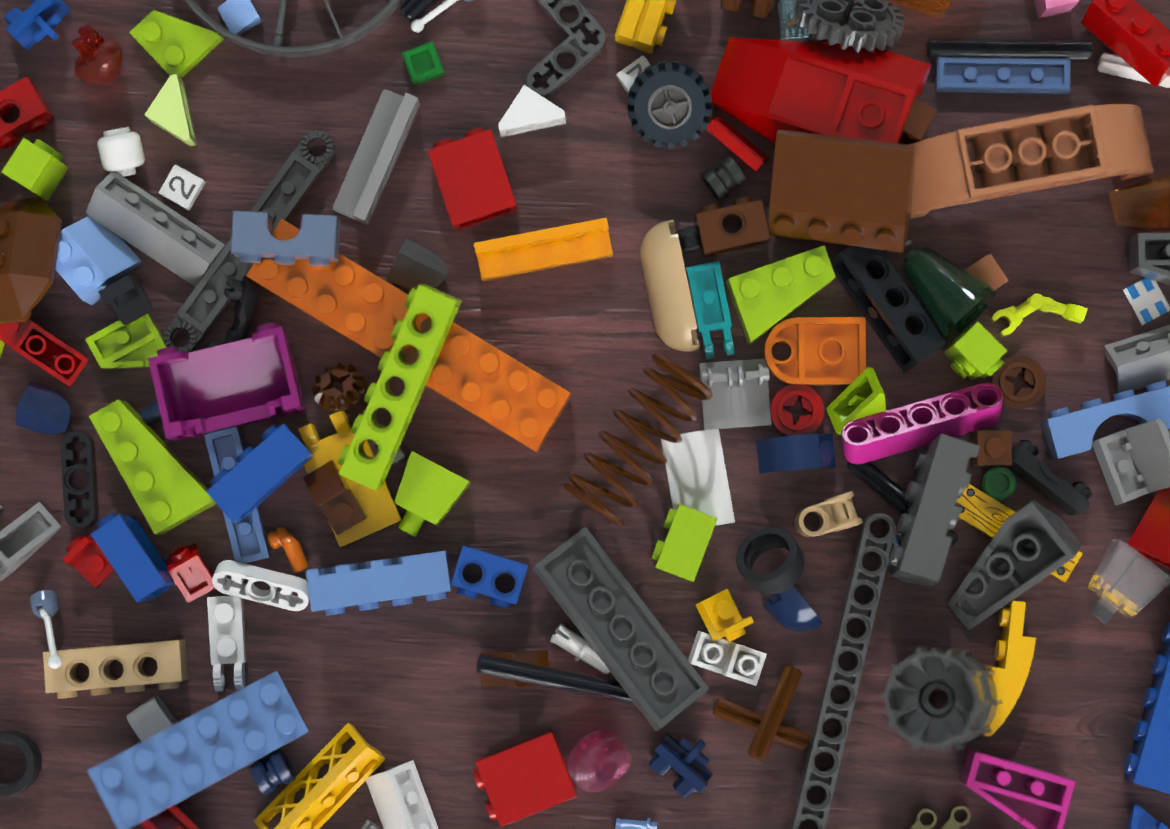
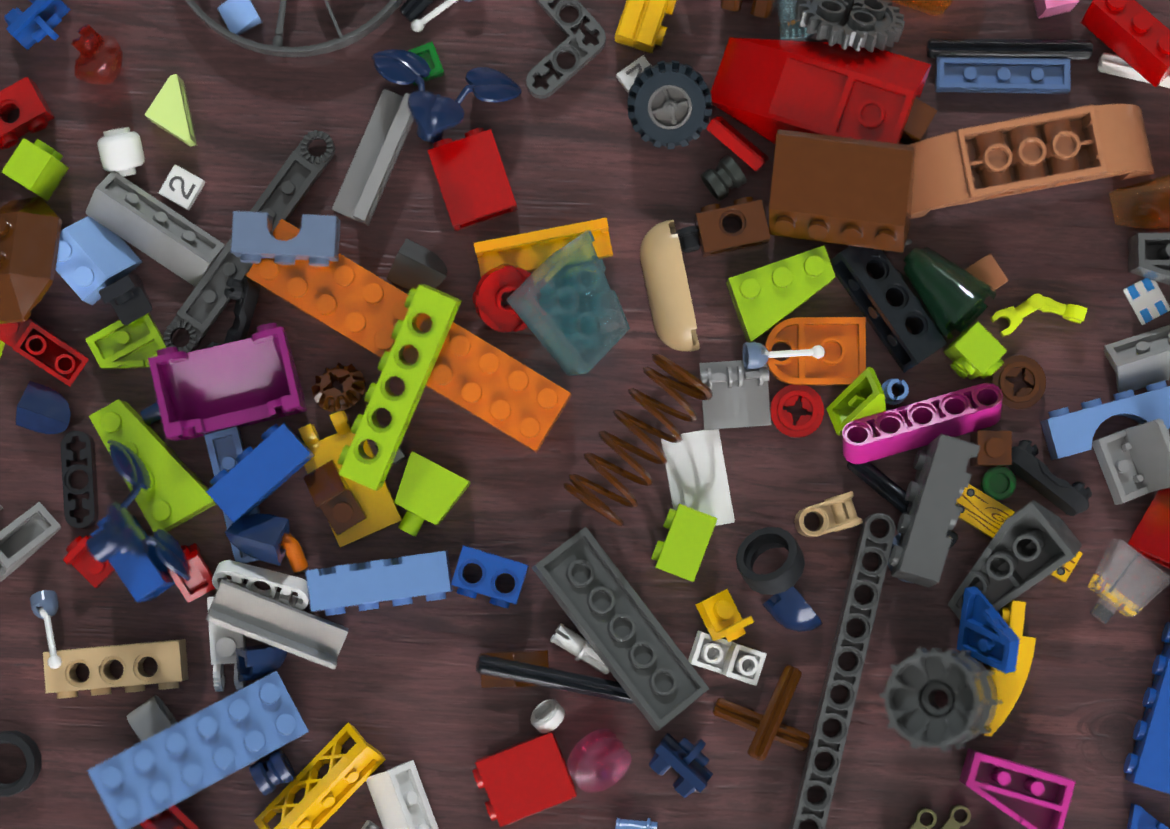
lime wing [129,10,223,78] -> none
white slope [498,85,566,137] -> none
teal hinge [686,261,734,360] -> none
dark blue brick [756,433,836,474] -> none
none -> dark blue plant [86,440,191,581]
none -> light grey panel [206,579,349,669]
none -> dark blue brick [225,513,290,566]
none -> dark blue brick [235,644,288,682]
none -> dark blue plant [371,49,522,143]
none -> red plate [472,264,541,333]
none -> clear light blue wedge [506,230,630,376]
none -> white tile [530,699,565,734]
none -> hinge [742,342,825,370]
none -> medium blue pin [881,378,909,405]
none -> blue wing [956,586,1020,674]

